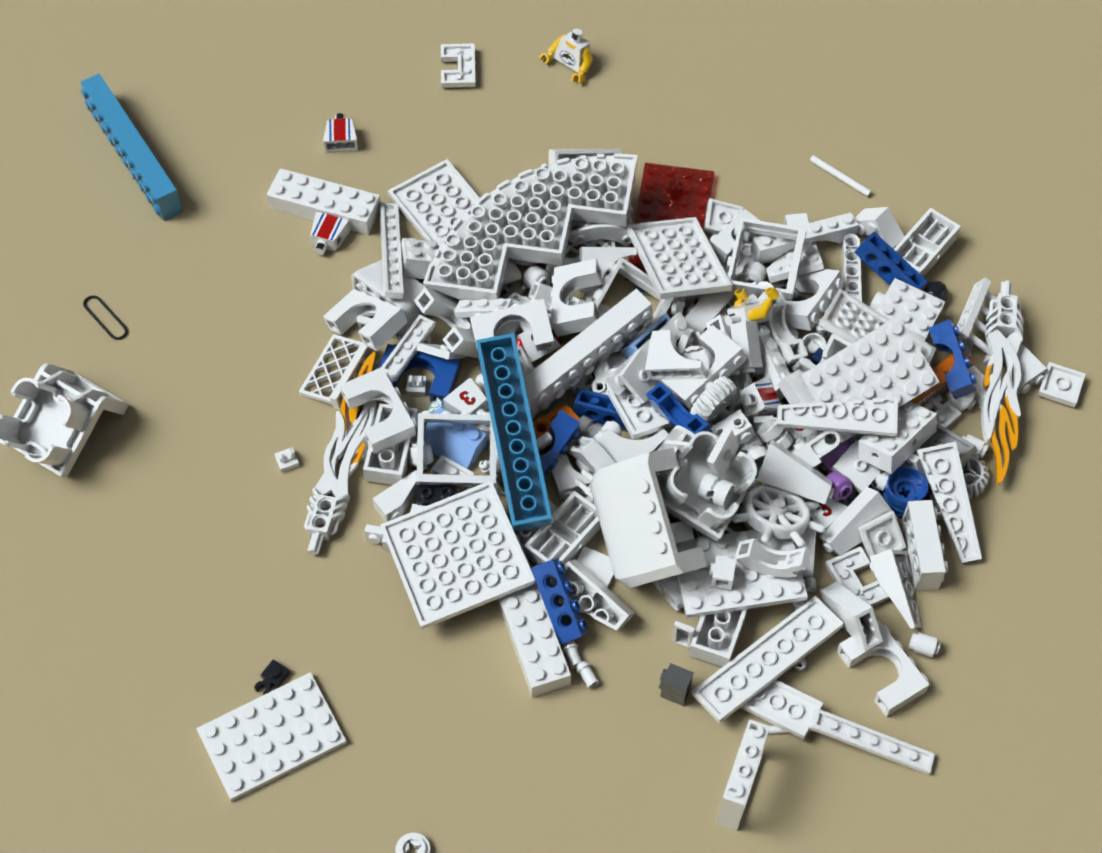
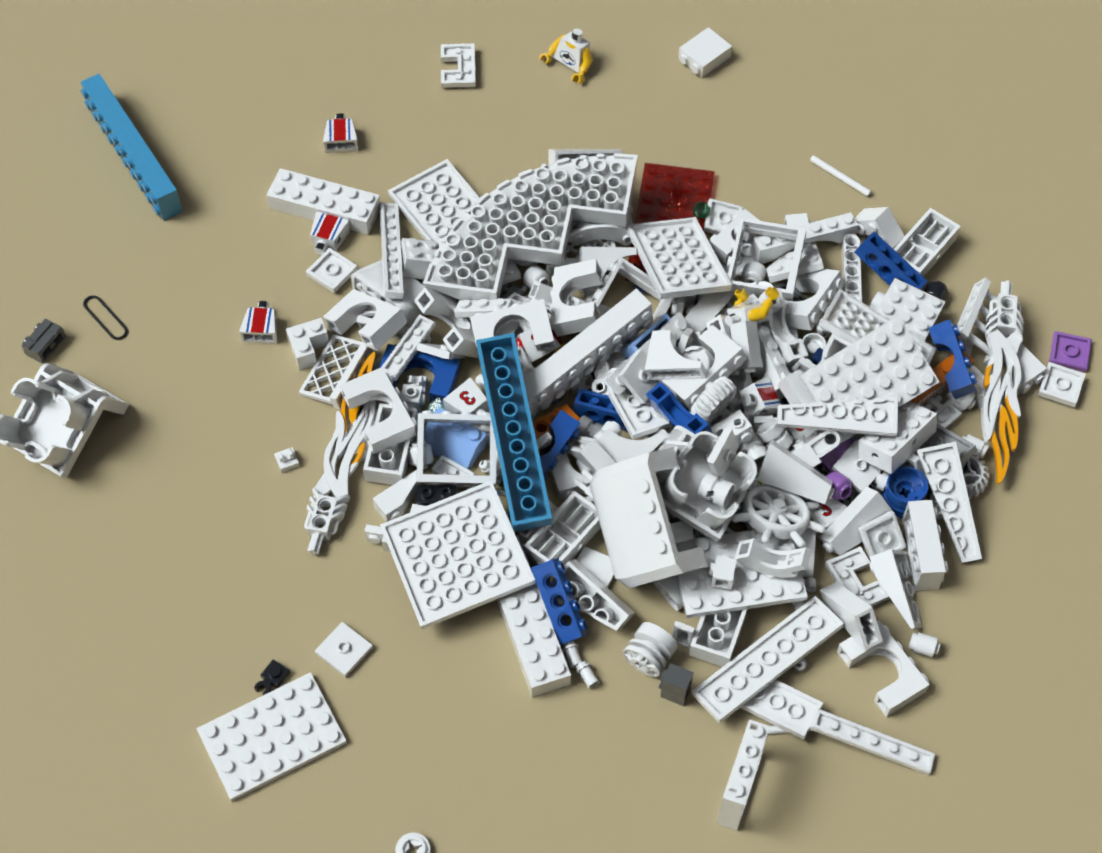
none -> dark grey brick [21,318,66,363]
none -> white torso [239,301,277,344]
none -> white brick [286,318,329,370]
none -> white plate [306,248,358,293]
none -> white plate [315,622,373,677]
none -> white brick [399,384,426,413]
none -> white wheel [623,622,678,677]
none -> white brick [678,27,732,78]
none -> clear green plate [692,202,710,219]
none -> medium lavender tile [1049,331,1092,373]

